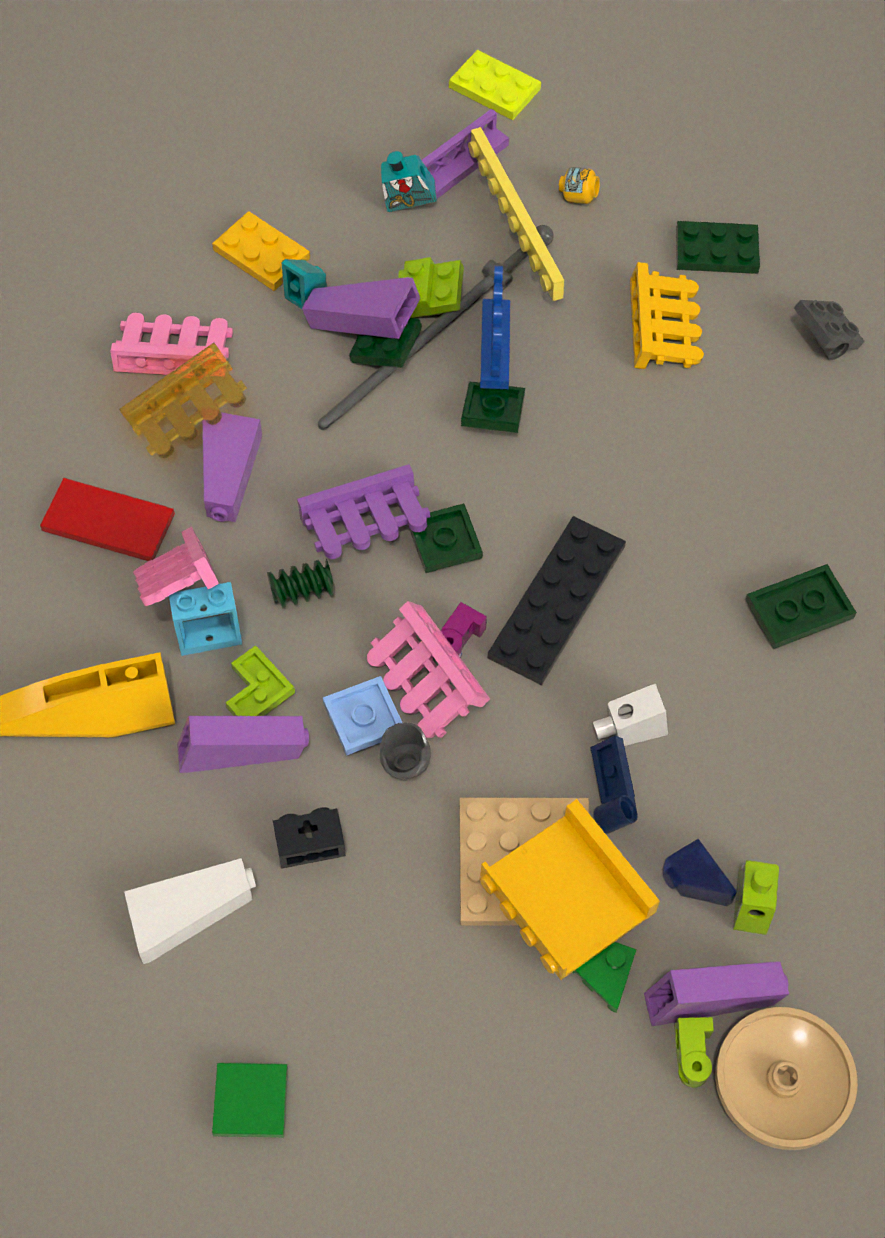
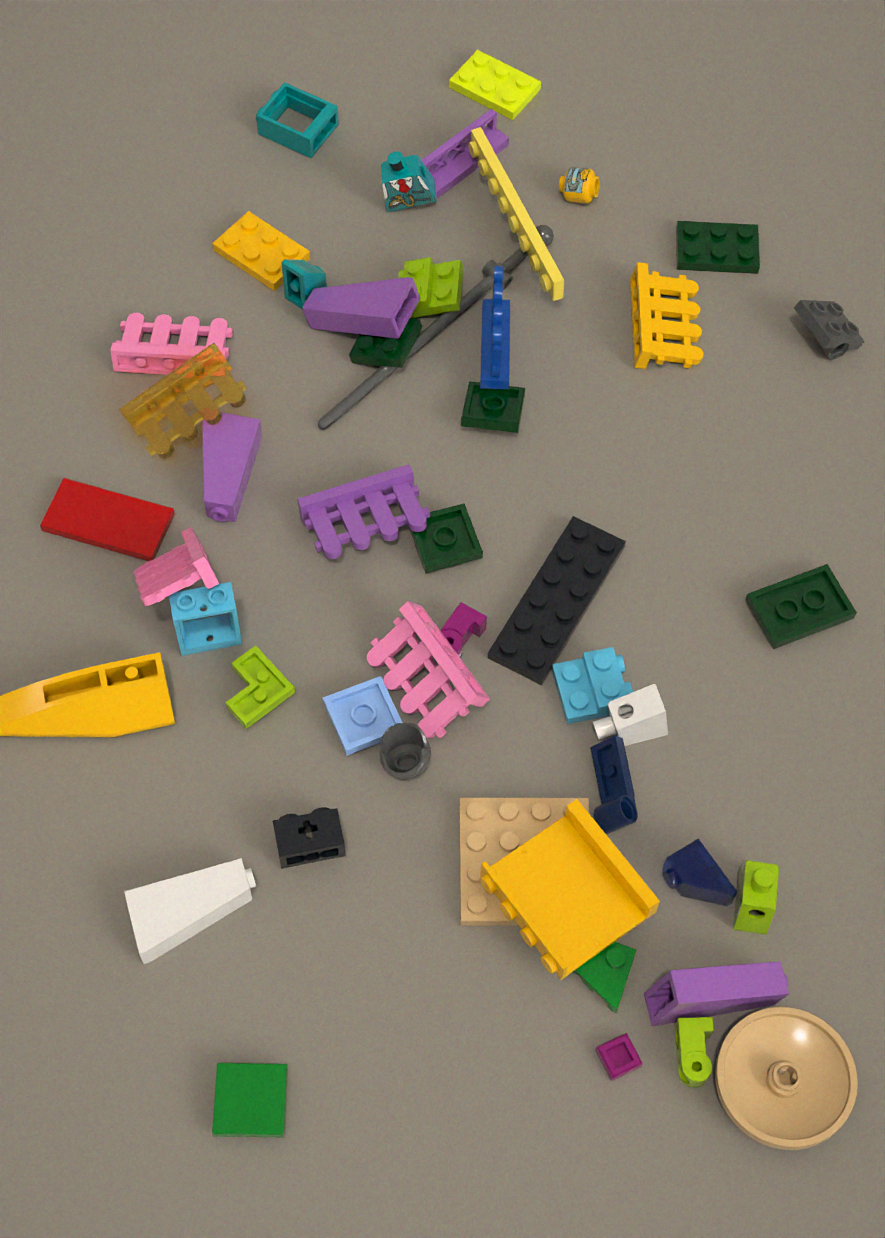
medium lavender slope [177,716,309,773] -> none
dark green piece [267,559,334,608] -> none
none -> teal window [256,82,339,158]
none -> medium azure plate [551,647,633,724]
none -> magenta tile [595,1033,643,1081]

